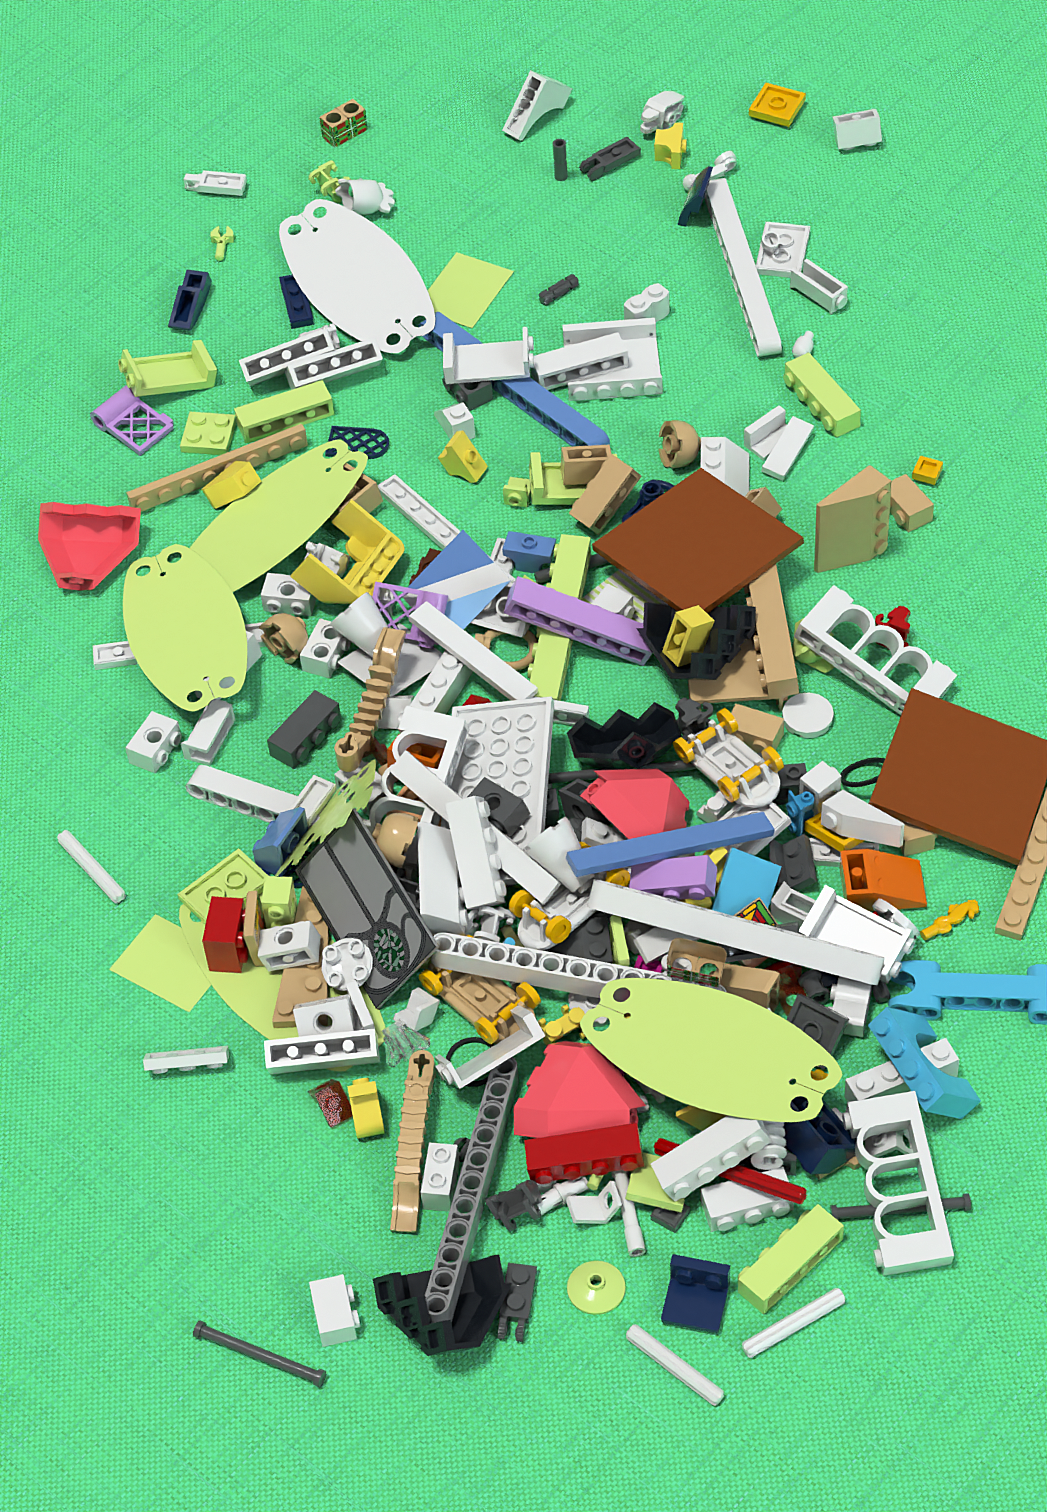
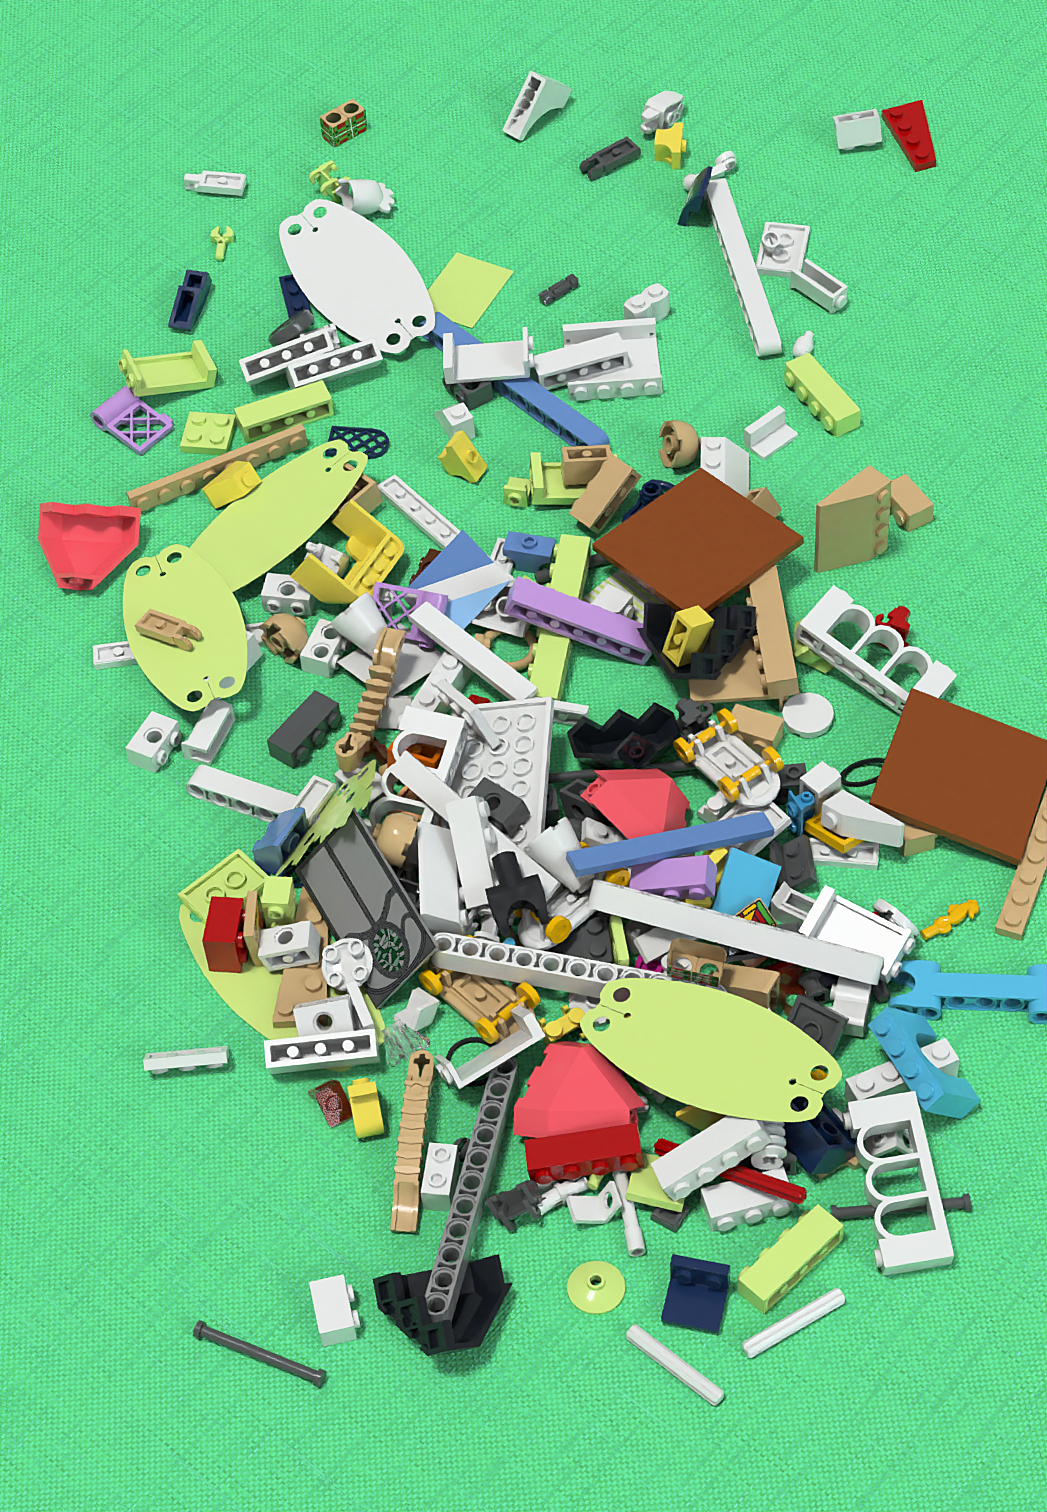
white axle [57,830,126,903] -> none
yellowish green sticker [109,914,211,1012] -> none
dark grey hinge [498,1263,537,1342] -> none
dark grey piece [553,139,568,181] -> none
yellow plate [749,83,806,127] -> none
white tile [761,416,814,481] -> none
orange slope [839,849,927,911] -> none
yellow plate [912,456,943,485] -> none
none -> tan hinge [134,609,202,651]
none -> dark grey wheel [268,309,314,347]
none -> white wing [435,679,501,749]
none -> black connector [485,851,549,936]
none -> red wing [881,100,936,172]

